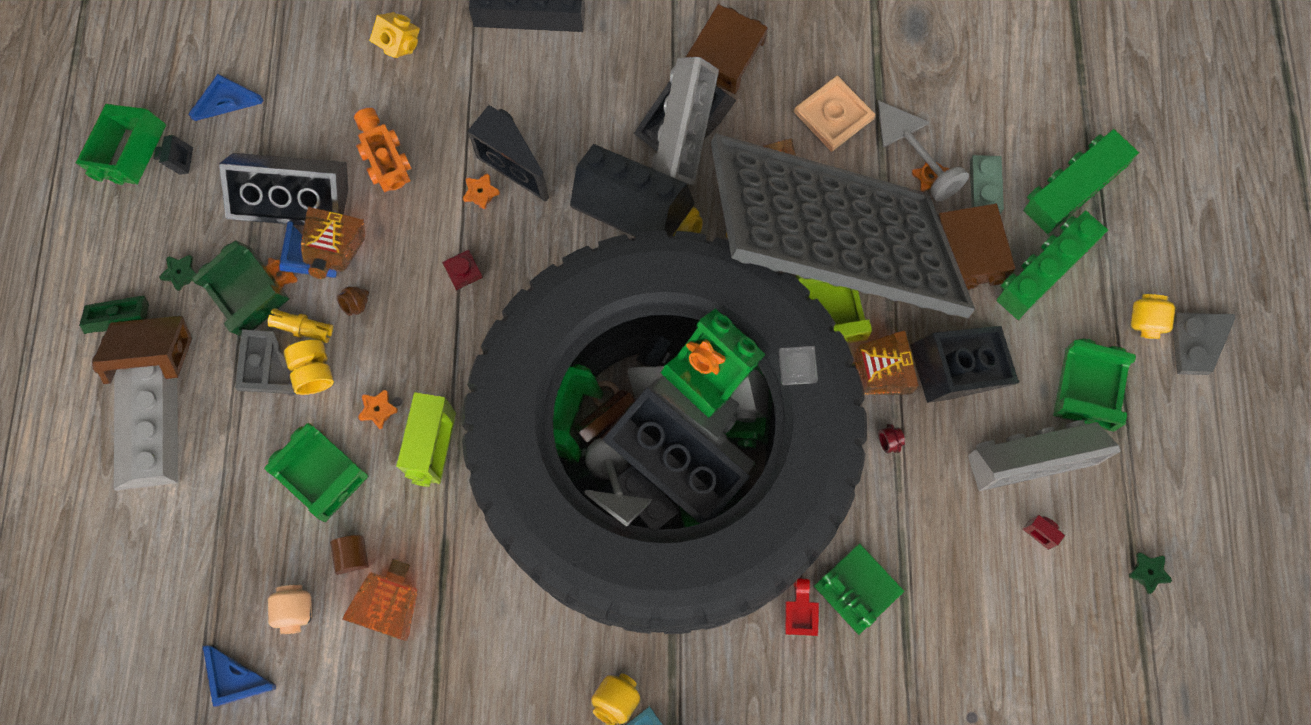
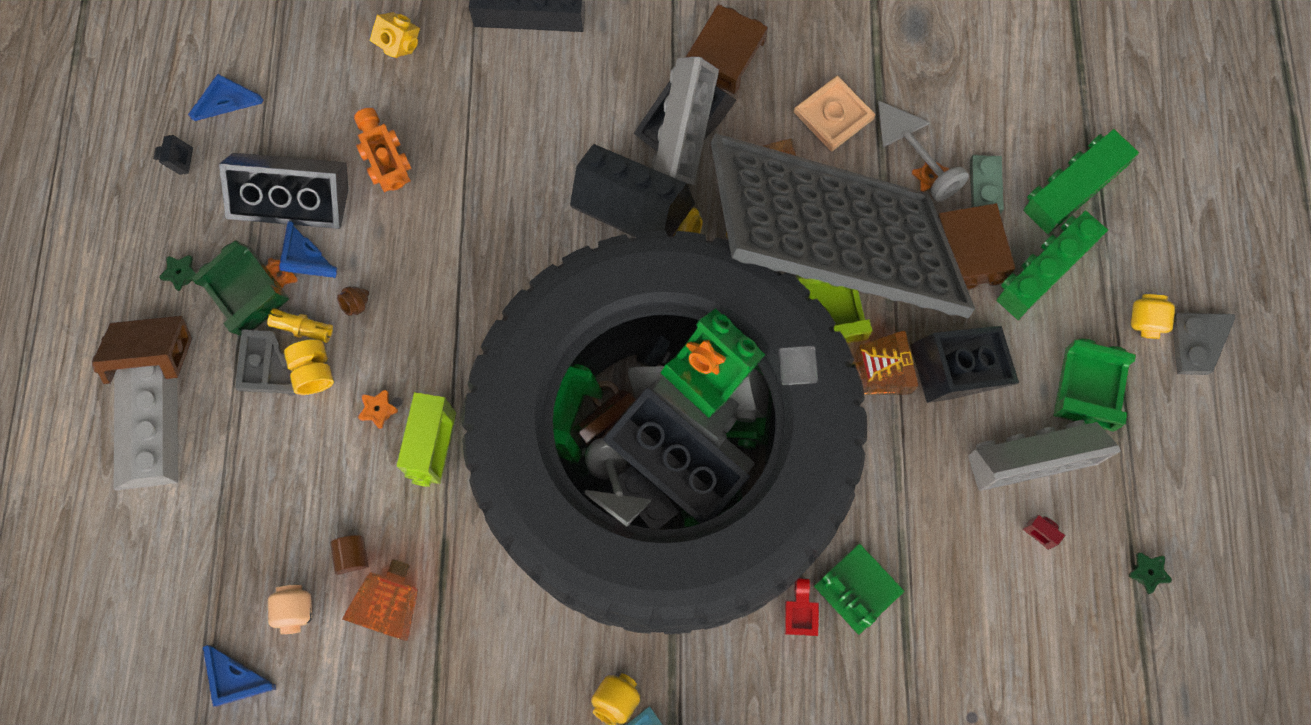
green window [76,104,166,185] -> none
dark green plate [79,295,149,334] -> none
green panel [264,423,369,523] -> none
clear orange torso [301,207,365,279] -> none
dark red plate [442,249,483,291] -> none
orange plate [463,174,500,209] -> none
black slope [468,105,549,202] -> none
dark red plate [878,424,905,453] -> none

